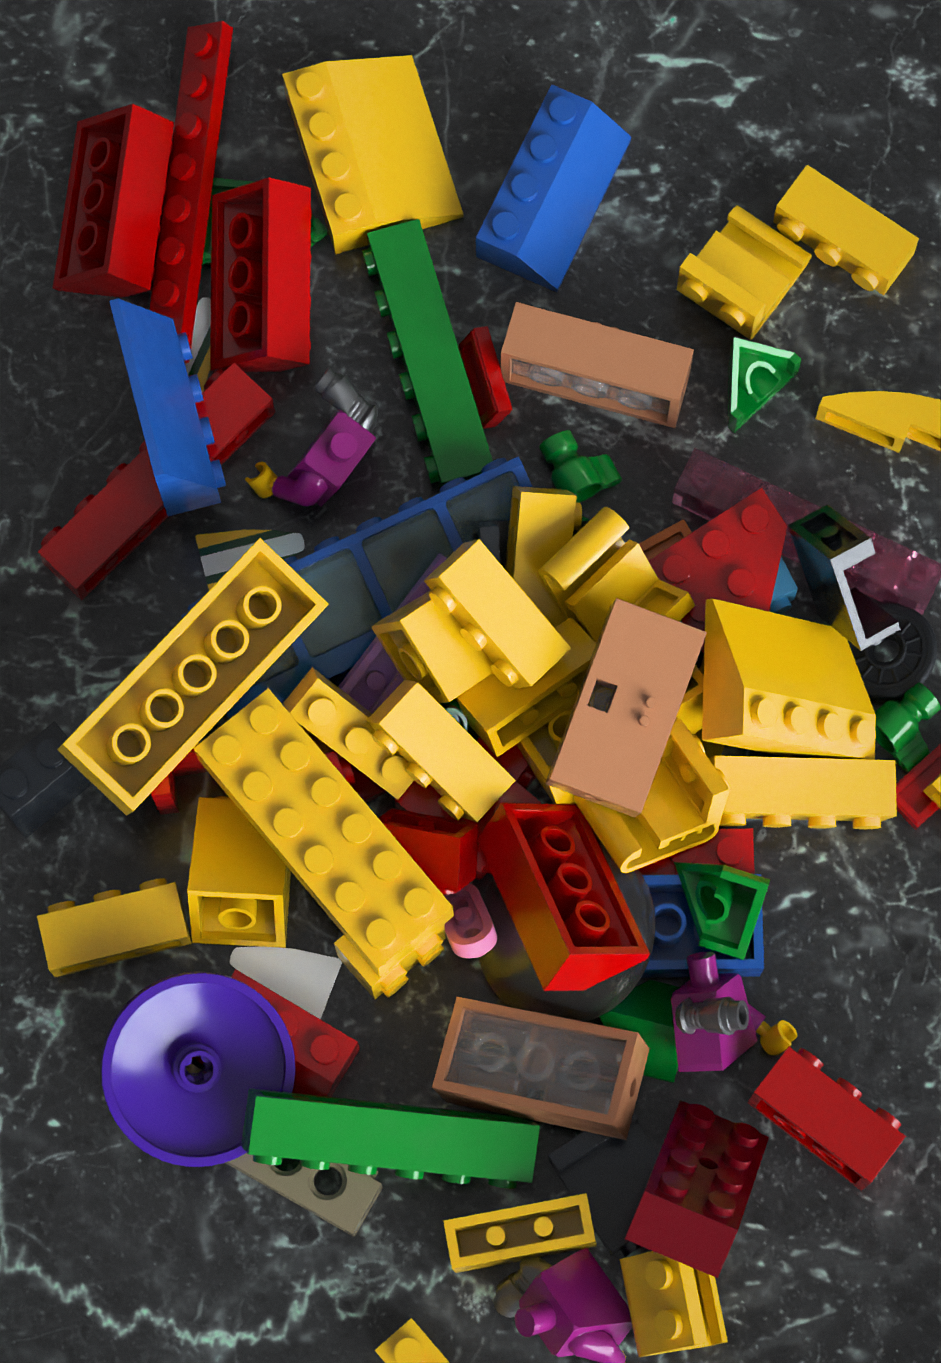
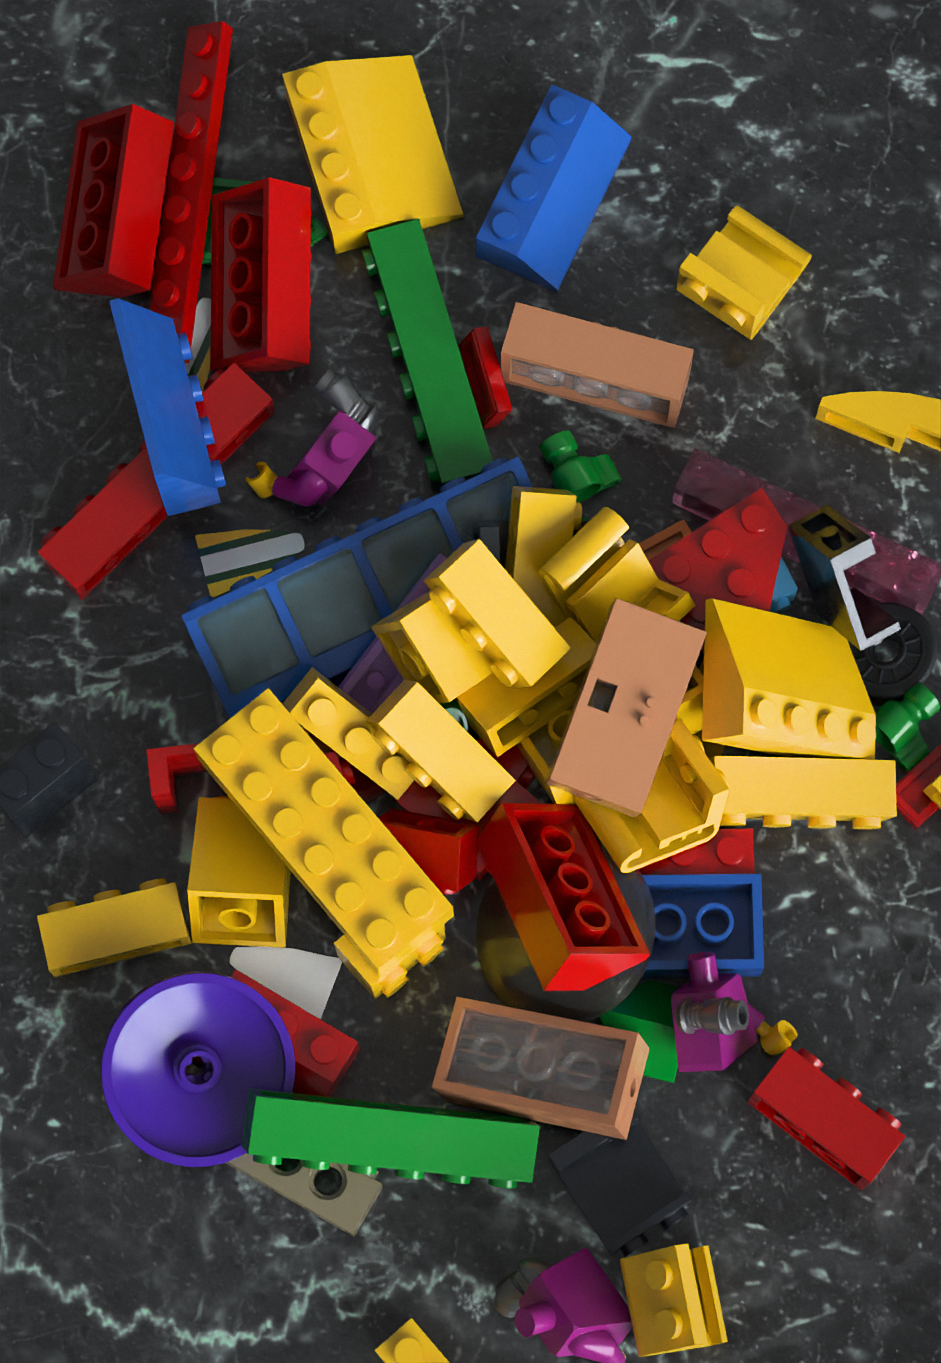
yellow brick [57,538,329,816] -> none
yellow brick [443,1193,597,1273] -> none
bright pink plate [444,884,497,958] -> none
dark red brick [625,1100,769,1278] -> none
green slope [674,862,770,960] -> none
green slope [728,337,802,433] -> none
yellow brick [773,165,919,296] -> none

